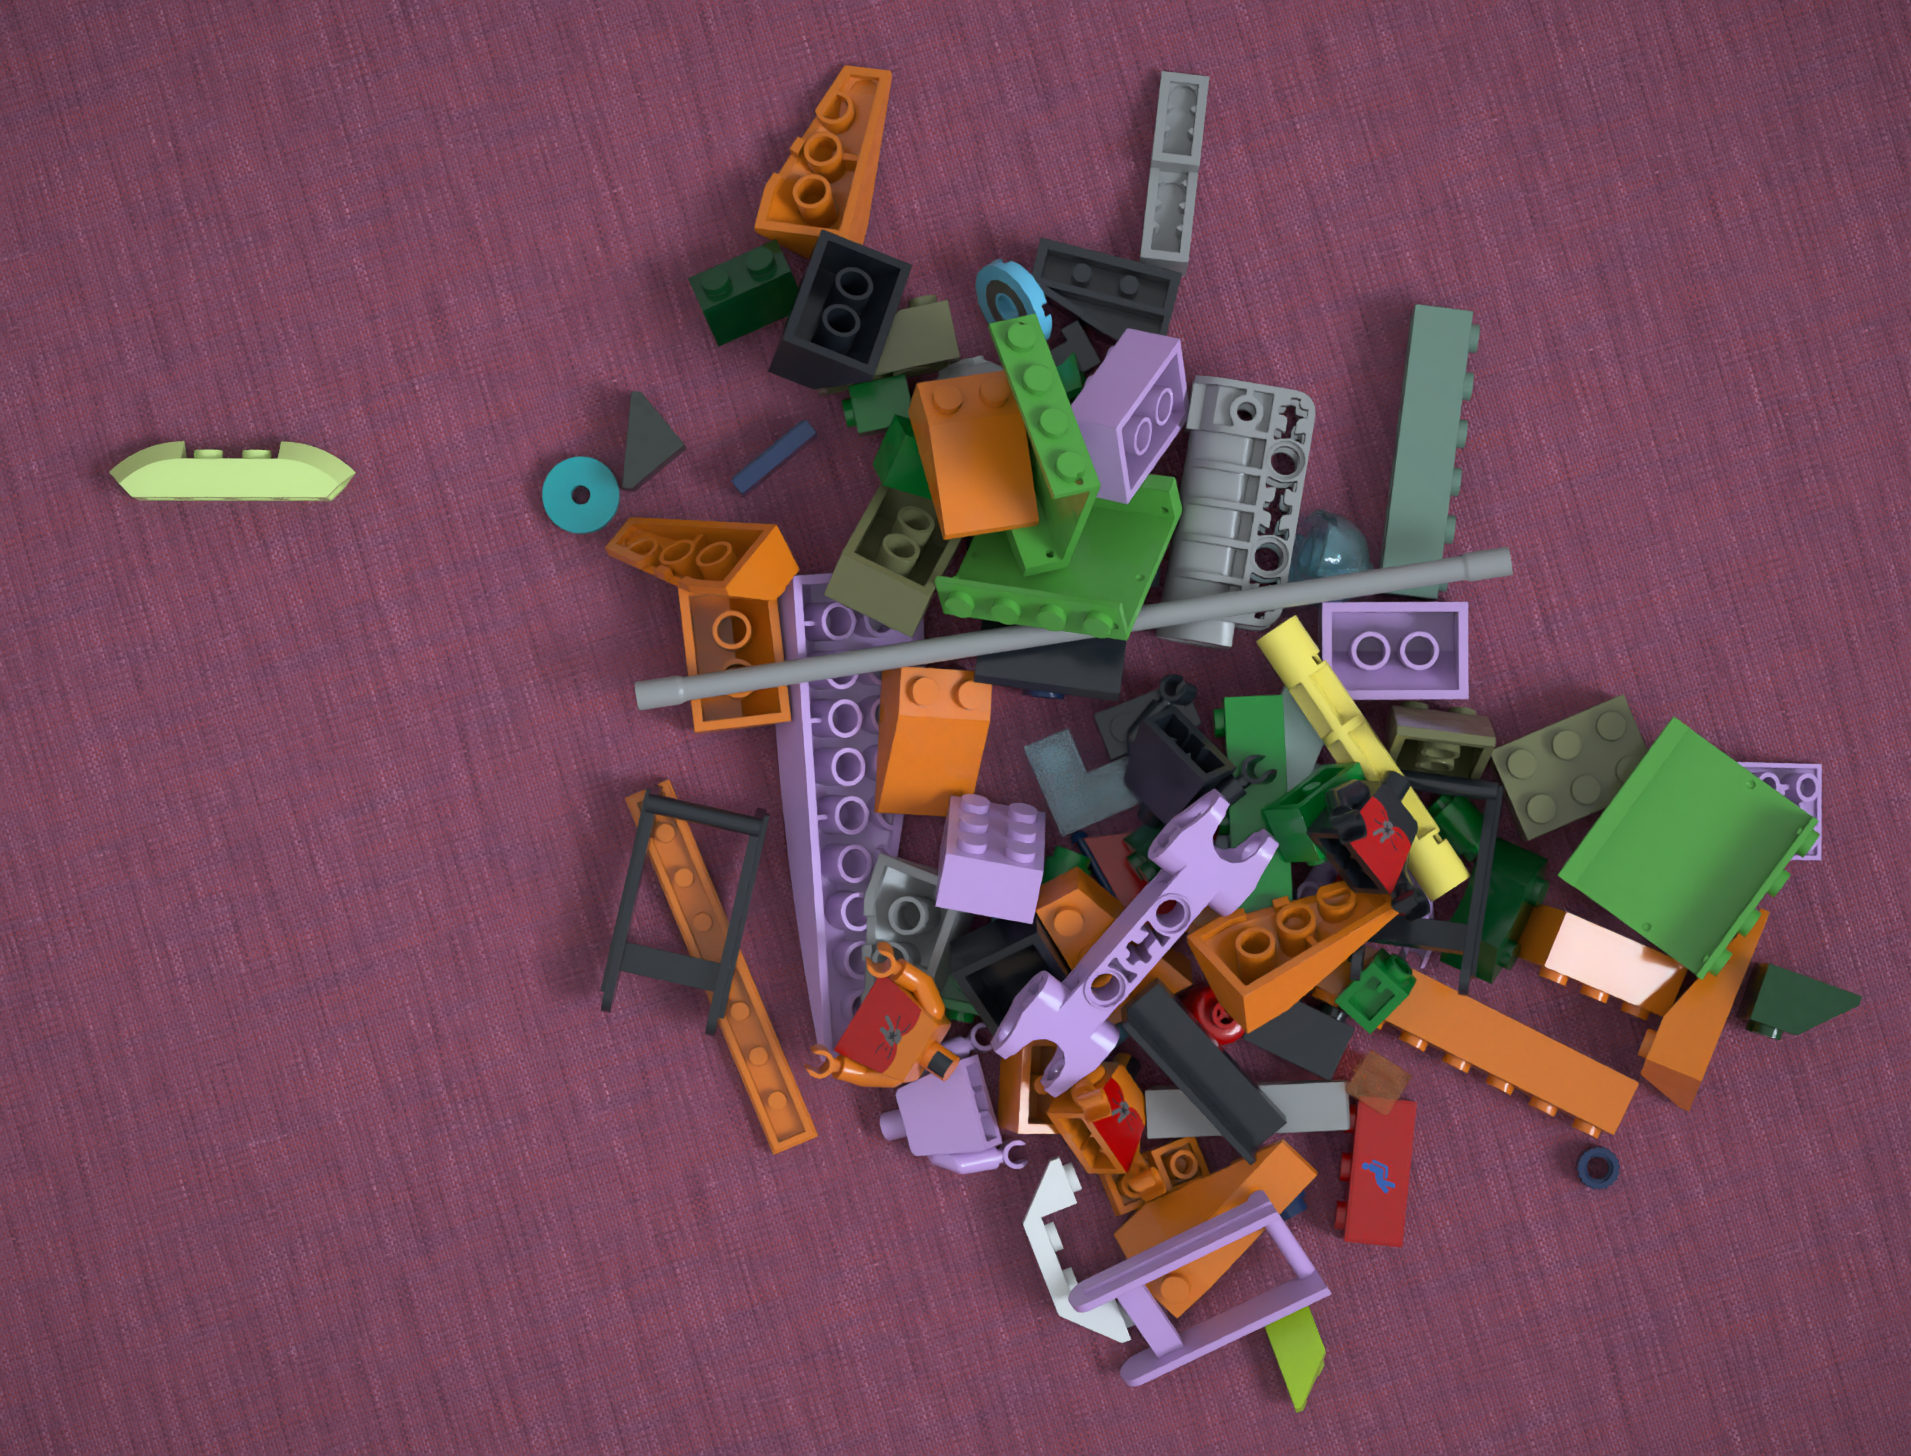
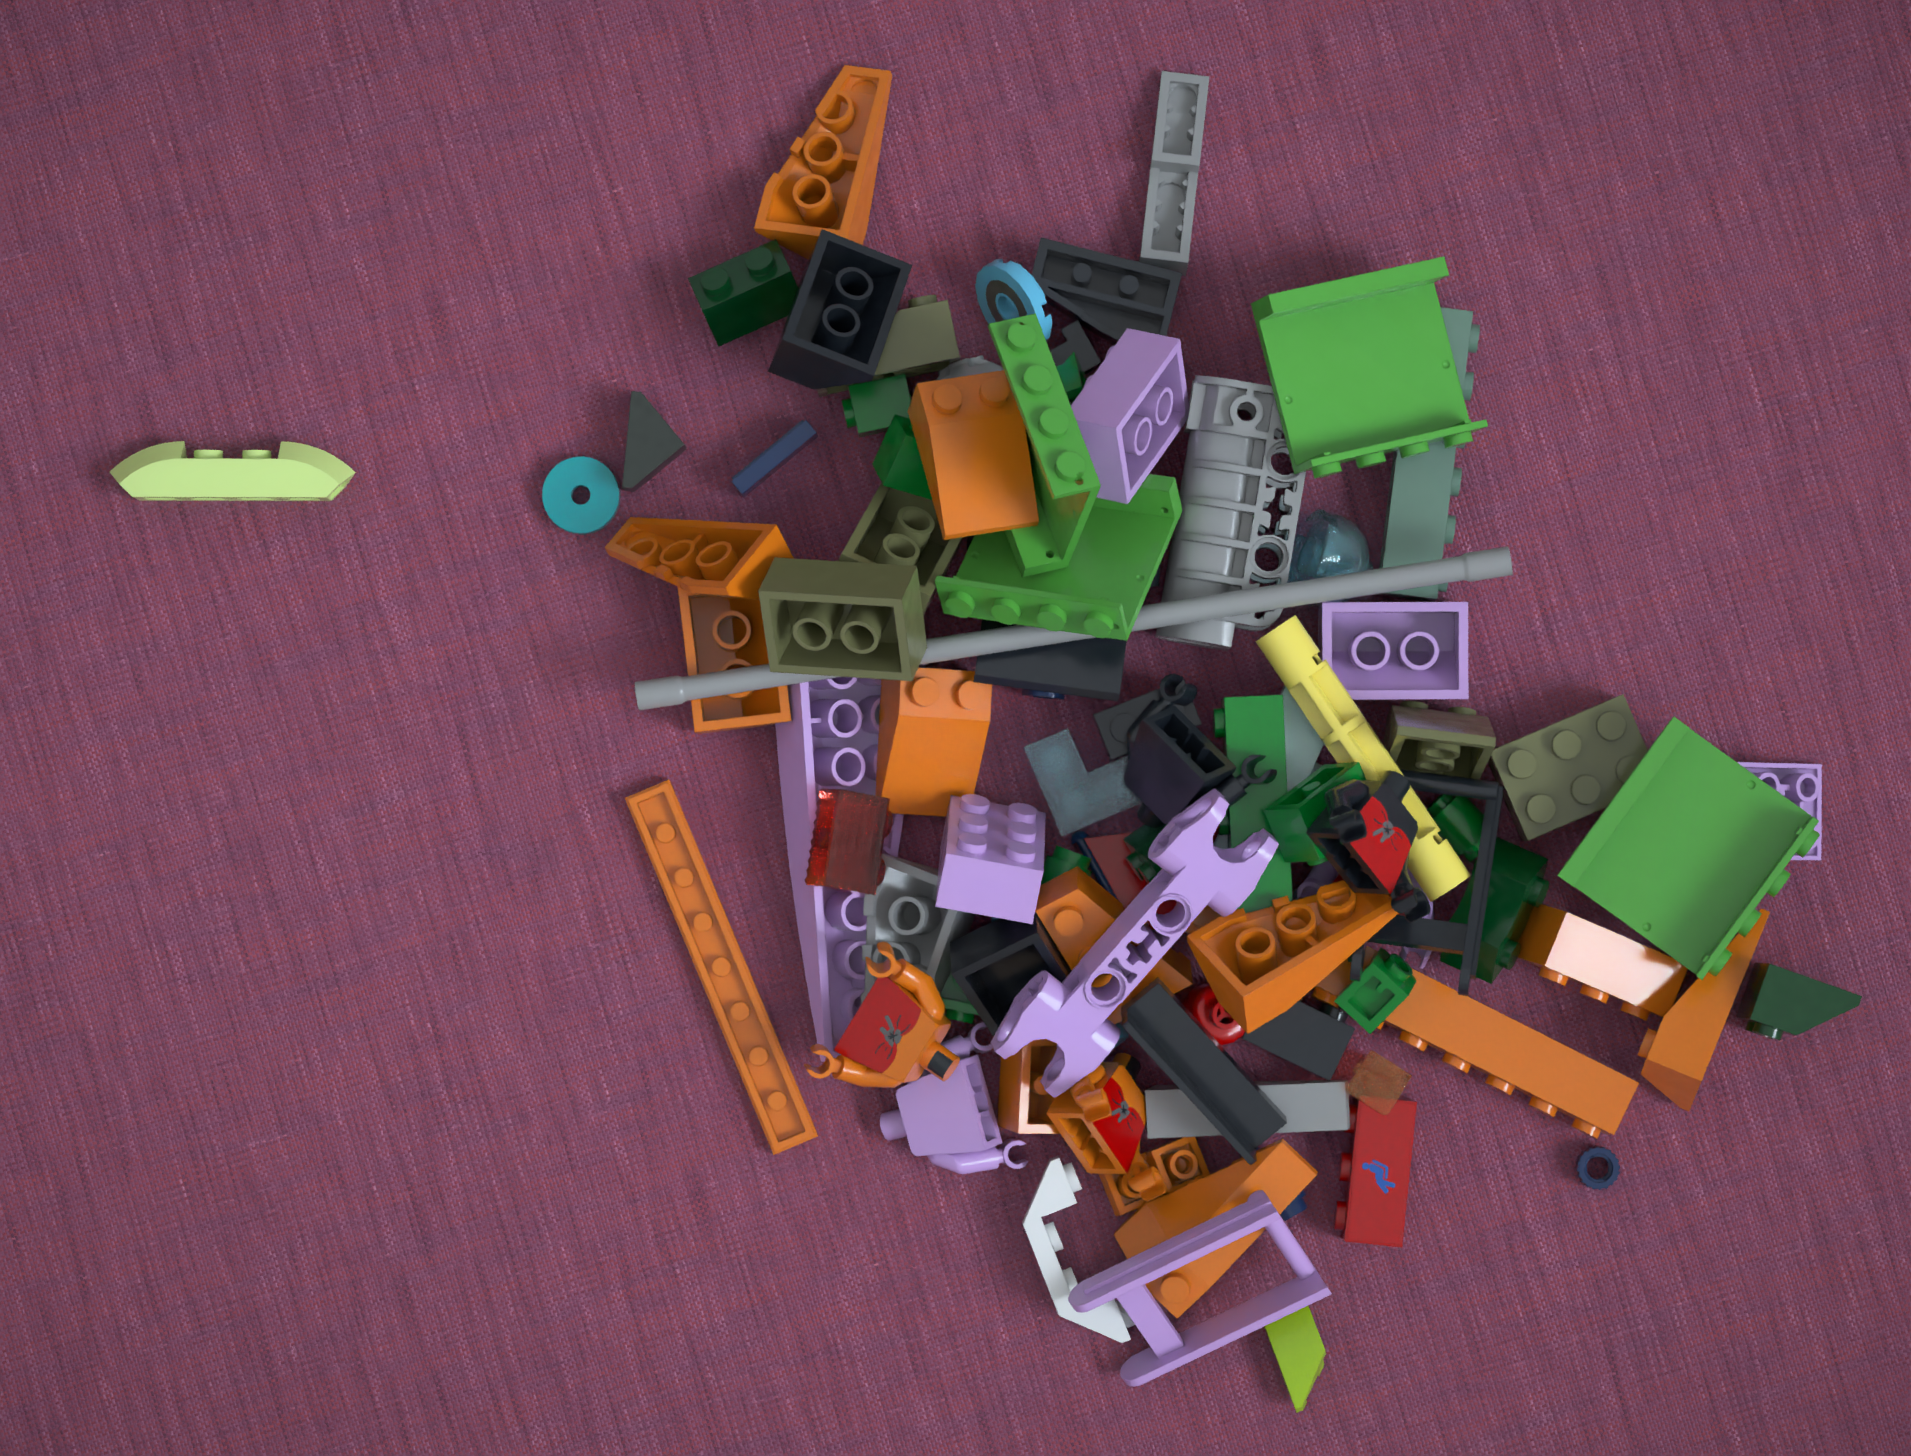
black piece [600,784,770,1037] -> none
none -> olive brick [758,557,927,681]
none -> clear red brick [805,789,893,895]
none -> bright green panel [1251,256,1488,479]

